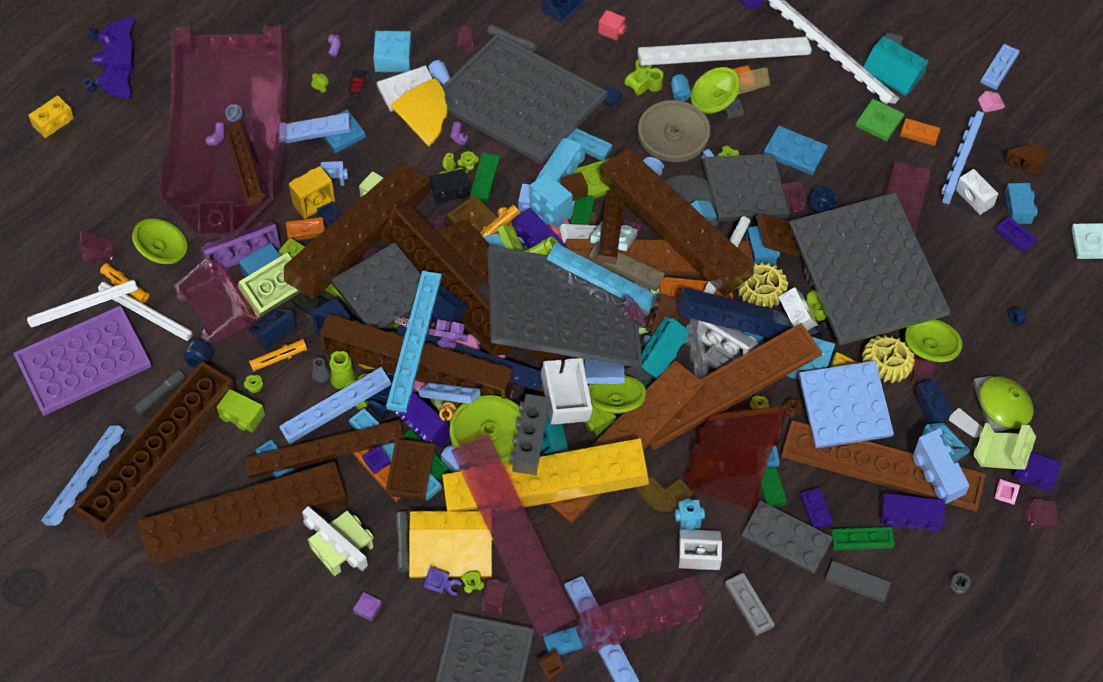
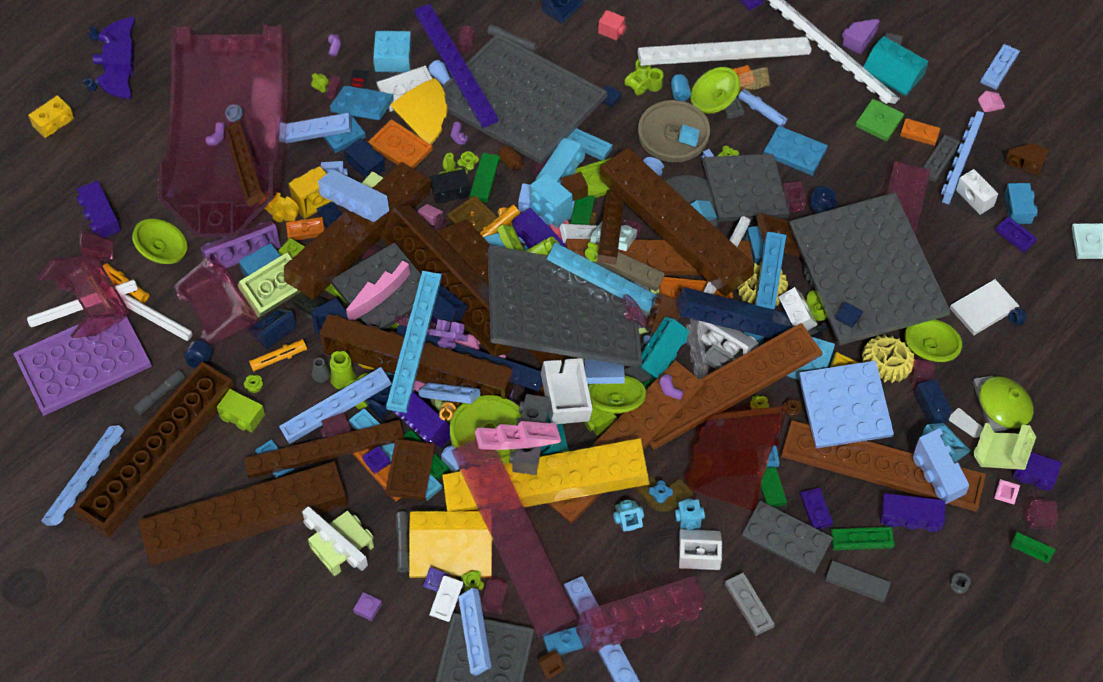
none -> clear pink windscreen [37,256,129,338]
none -> dark purple brick [76,180,121,239]
none -> yellow plate [261,192,299,222]
none -> light blue brick [318,170,389,222]
none -> clear pink brick [320,413,351,438]
none -> clear pink pin [325,75,342,99]
none -> dark azure plate [330,86,394,120]
none -> dark blue brick [344,138,385,179]
none -> bright pink slope [346,261,410,321]
none -> orange plate [368,119,433,169]
none -> dark purple plate [414,4,499,128]
none -> bright pink slope [417,204,443,226]
none -> white plate [430,575,464,622]
none -> light blue plate [458,588,491,675]
none -> bright pink slope [475,421,561,450]
none -> reddish brown brick [498,145,525,171]
none -> lime plate [585,242,599,262]
none -> medium azure brick [613,500,644,531]
none -> dark azure plate [649,481,673,503]
none -> medium lavender arm [660,374,684,400]
none -> medium azure plate [678,125,700,147]
none -> light blue pin [738,89,787,127]
none -> dark azure plate [755,232,786,310]
none -> dark blue tile [836,302,863,328]
none -> medium lavender slope [842,19,880,54]
none -> dark grey tile [919,135,961,183]
none -> white tile [950,279,1019,335]
none -> green tile [1011,532,1056,563]

